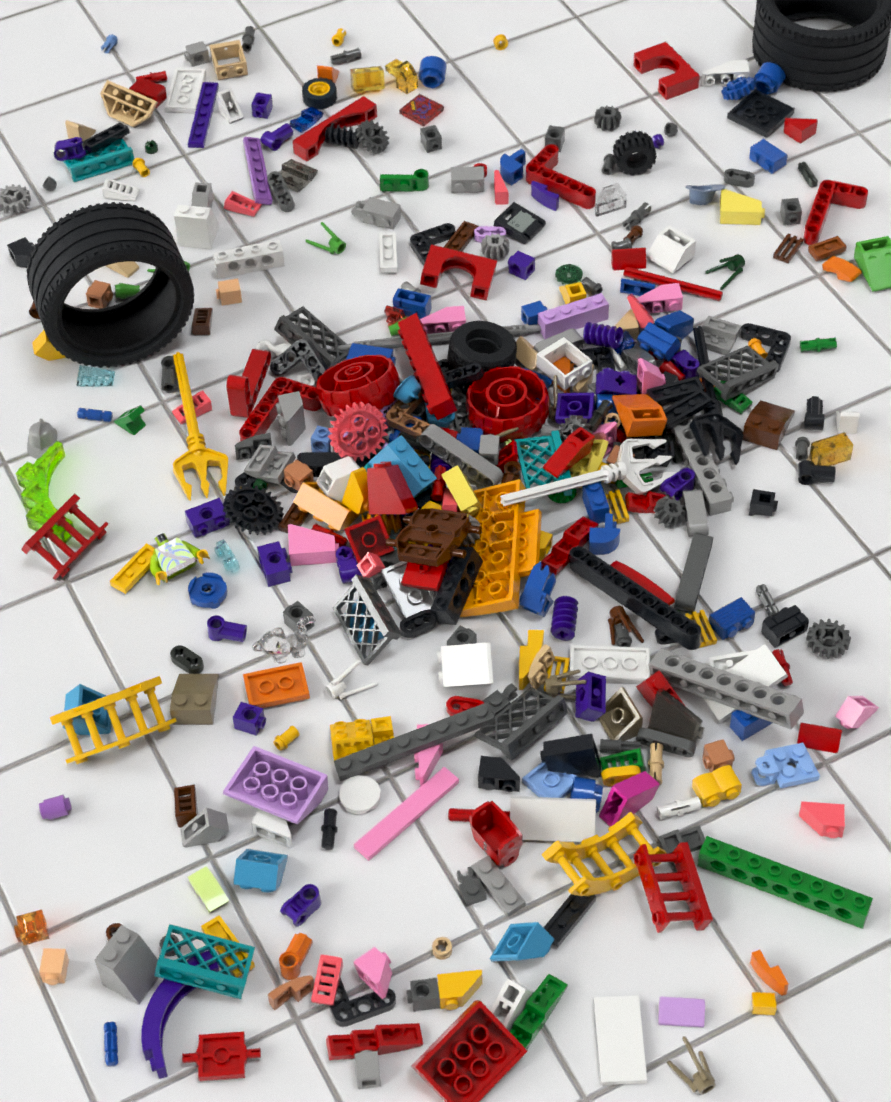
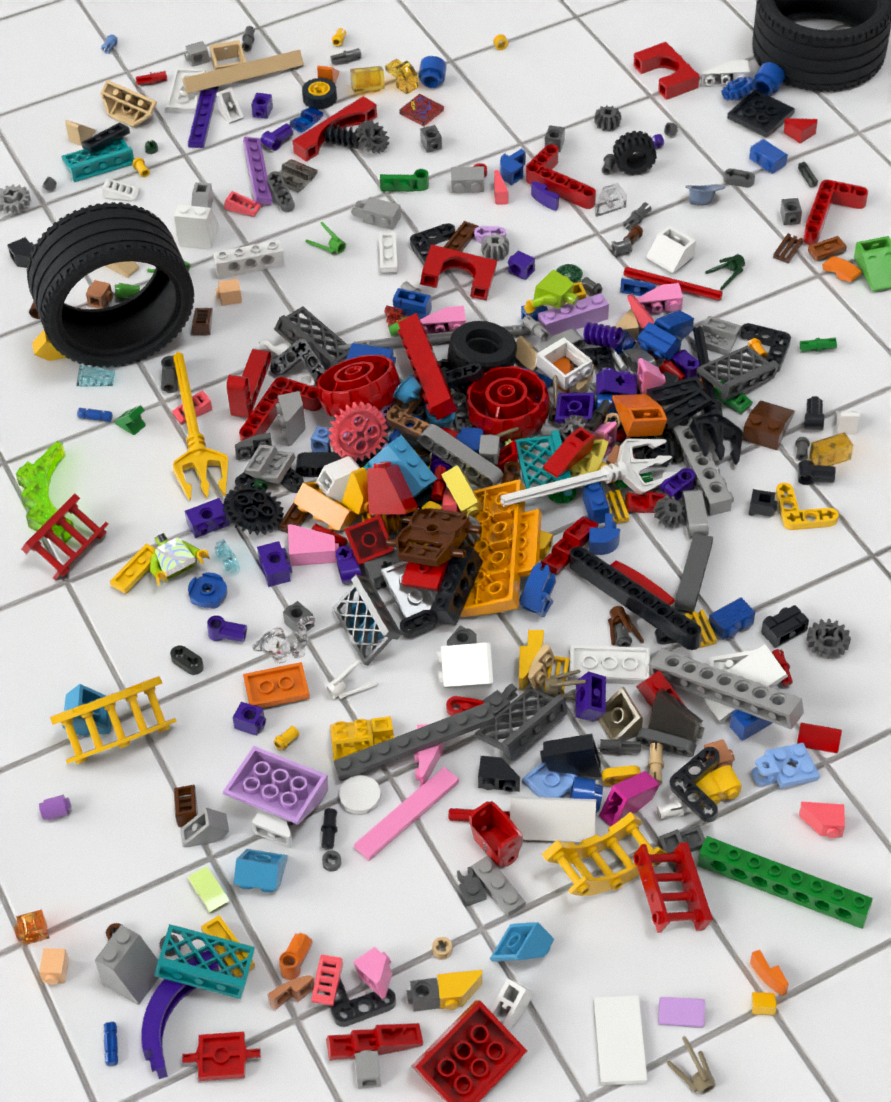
light grey piece [27,419,57,459] -> none
dark purple piece [54,137,86,161] -> none
red brick [129,77,167,108] -> none
dark tan slope [170,674,219,725] -> none
dark purple piece [280,884,321,927] -> none
nougat brick [284,459,314,491] -> none
coral slope [357,552,385,578] -> none
black container [494,202,546,244] -> none
green slope [510,974,568,1050] -> none
black plate [543,894,596,947] -> none
dark purple piece [551,596,578,641] -> none
green slope [600,748,646,773] -> none
red slope [611,247,646,271] -> none
light yellow slope [720,189,765,225] -> none
dark grey axle [756,584,779,617] -> none
bright pink slope [835,696,879,729] -> none
none -> tan tile [182,49,304,94]
none -> dark grey bush [322,850,341,872]
none -> light grey pin [522,315,551,342]
none -> lime torso [524,269,579,314]
none -> black beam [669,747,720,822]
none -> yellow beam [776,482,839,530]

